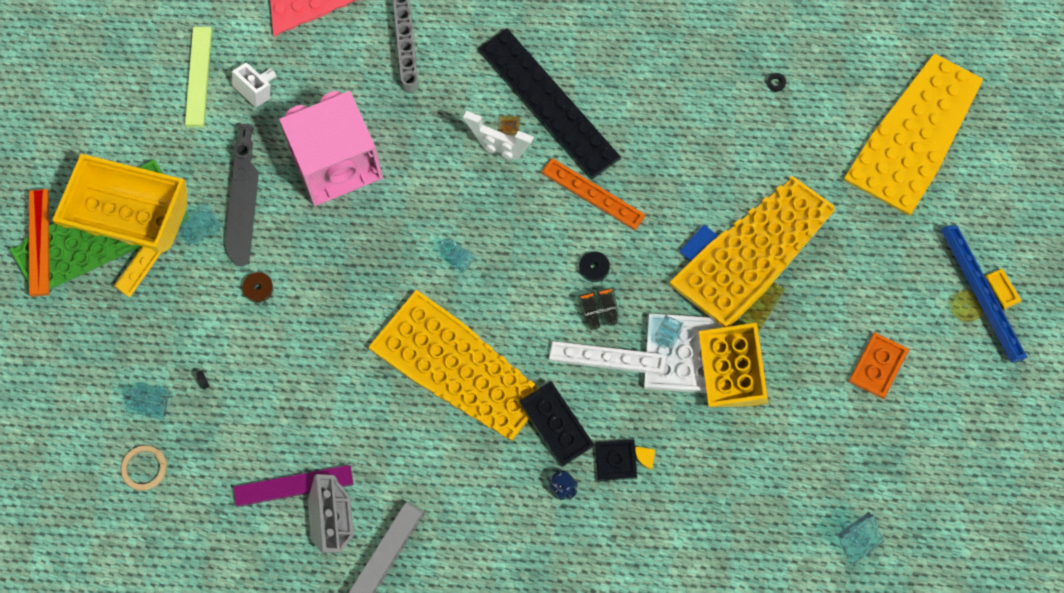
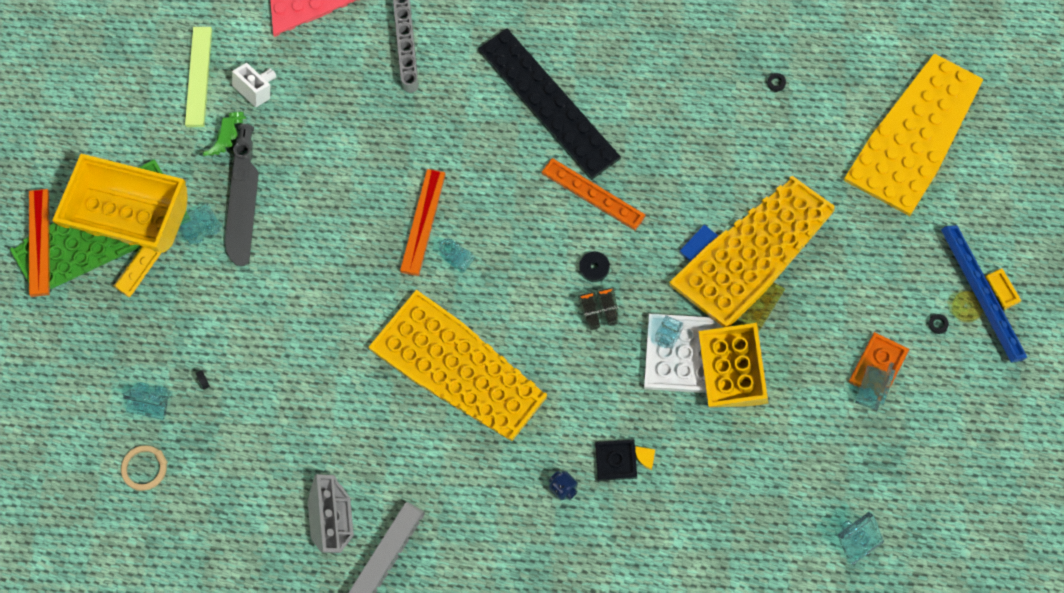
magenta tile [234,465,354,507] -> none
reddish brown piece [242,272,273,303] -> none
bright pink piece [279,91,383,206] -> none
white wing [463,111,534,160] -> none
clear orange tile [501,116,520,136] -> none
black tile [518,381,595,467] -> none
white tile [549,341,667,375] -> none
none -> bright green plant [203,112,246,156]
none -> orange tile [400,169,446,276]
none -> clear light blue bracket [855,362,896,411]
none -> black piece [929,314,949,334]

